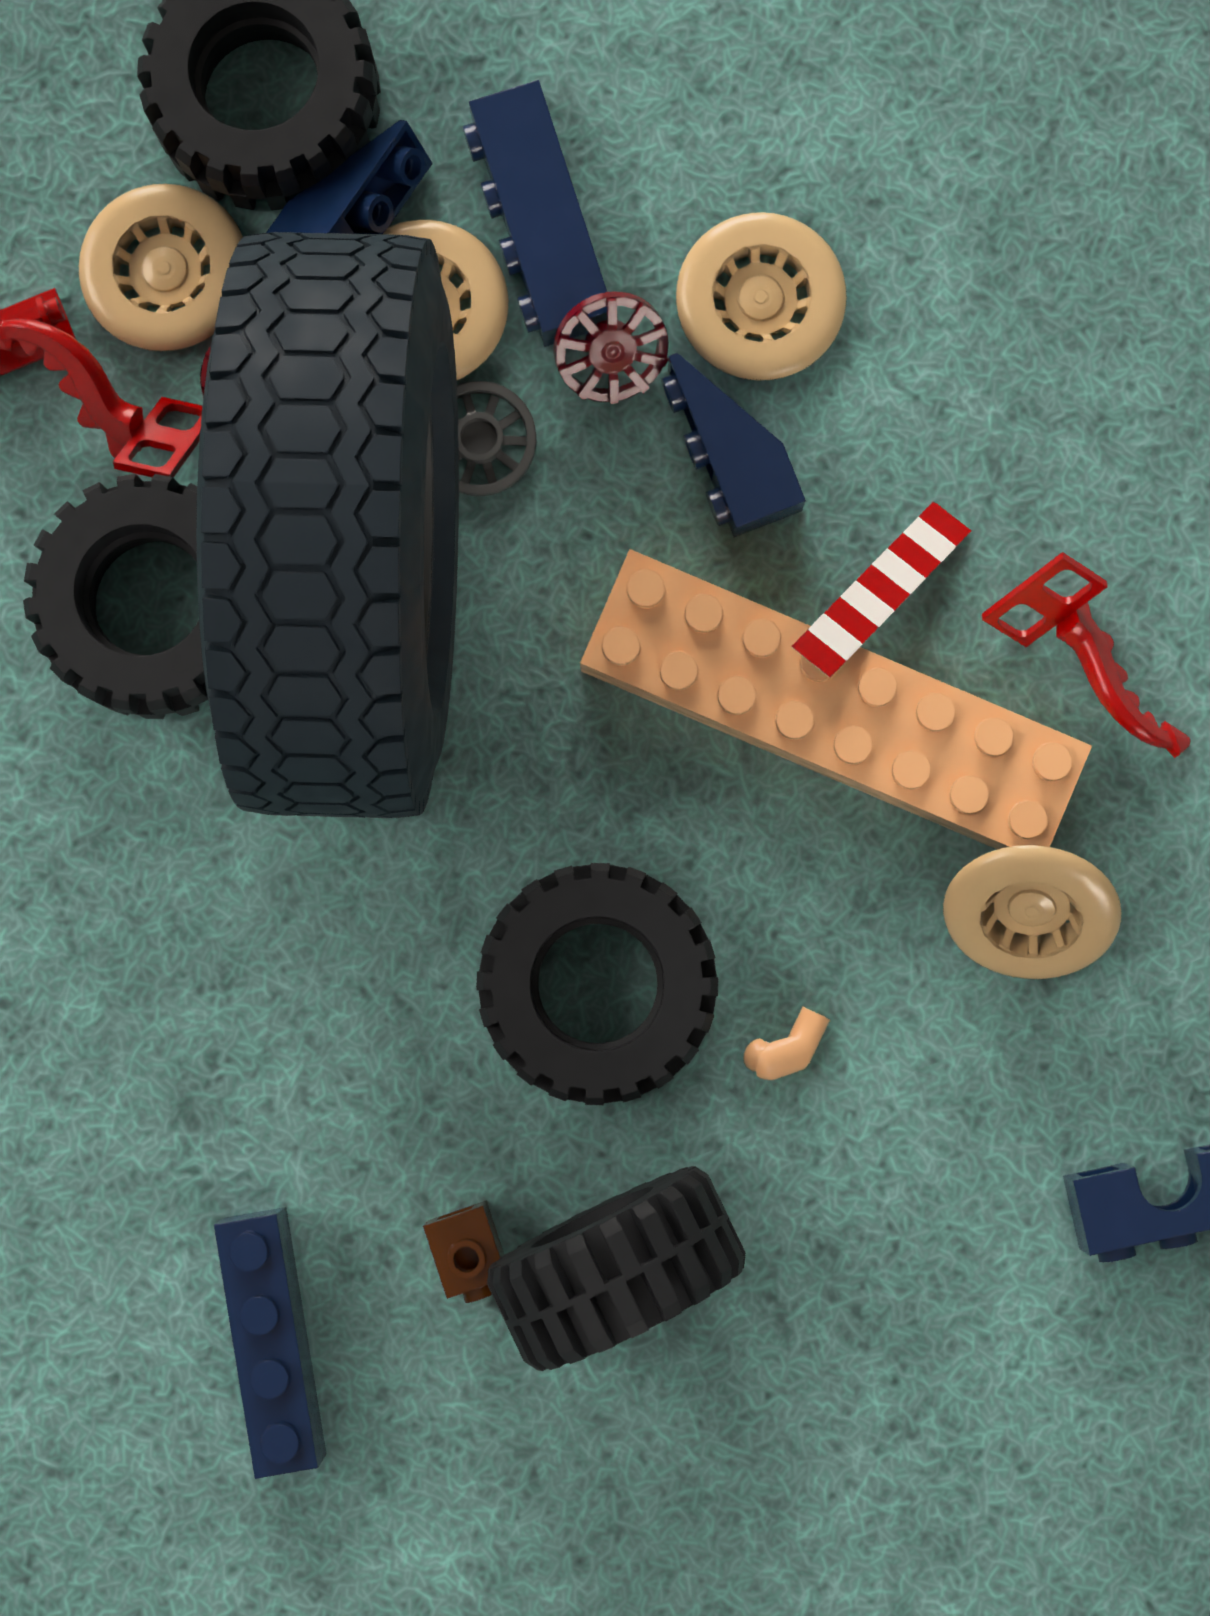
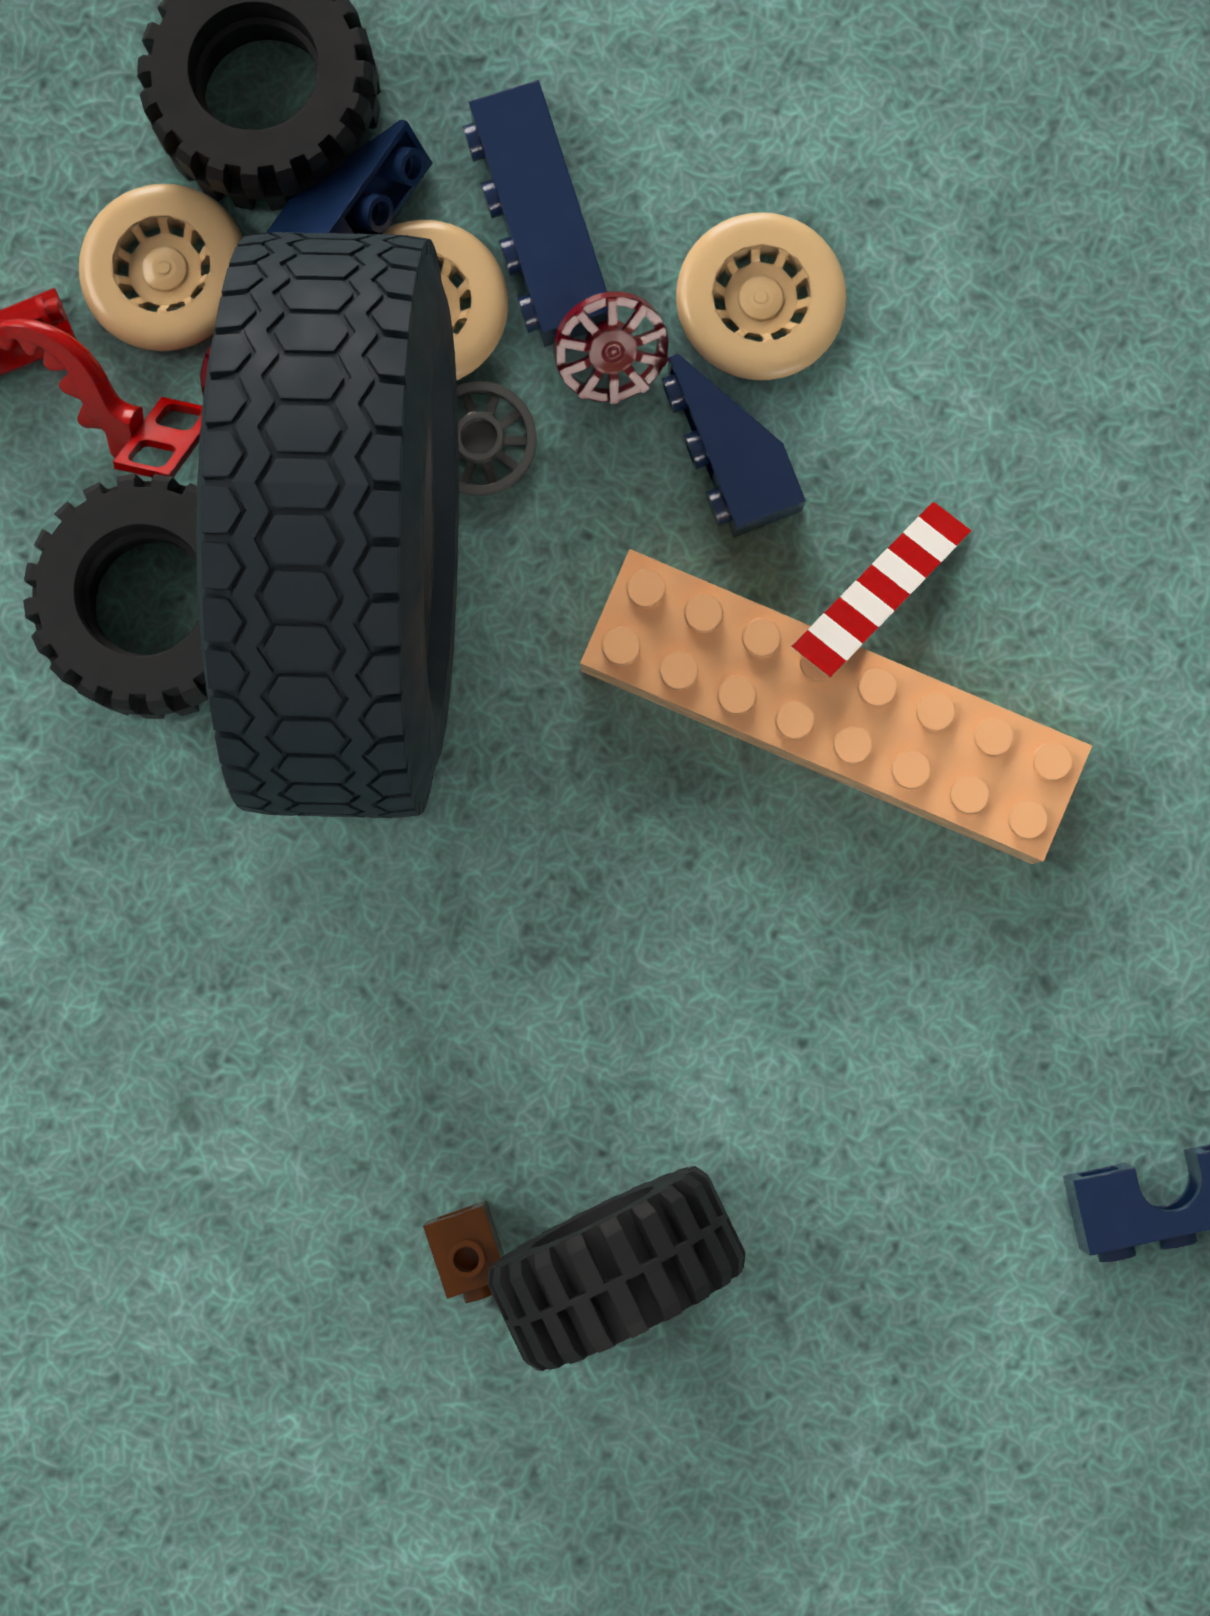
dark blue brick [214,1207,327,1479] -> none
black tyre [476,863,718,1105] -> none
light nougat arm [743,1006,830,1080] -> none
tan wheel [943,845,1122,979] -> none
red piece [982,552,1191,758] -> none

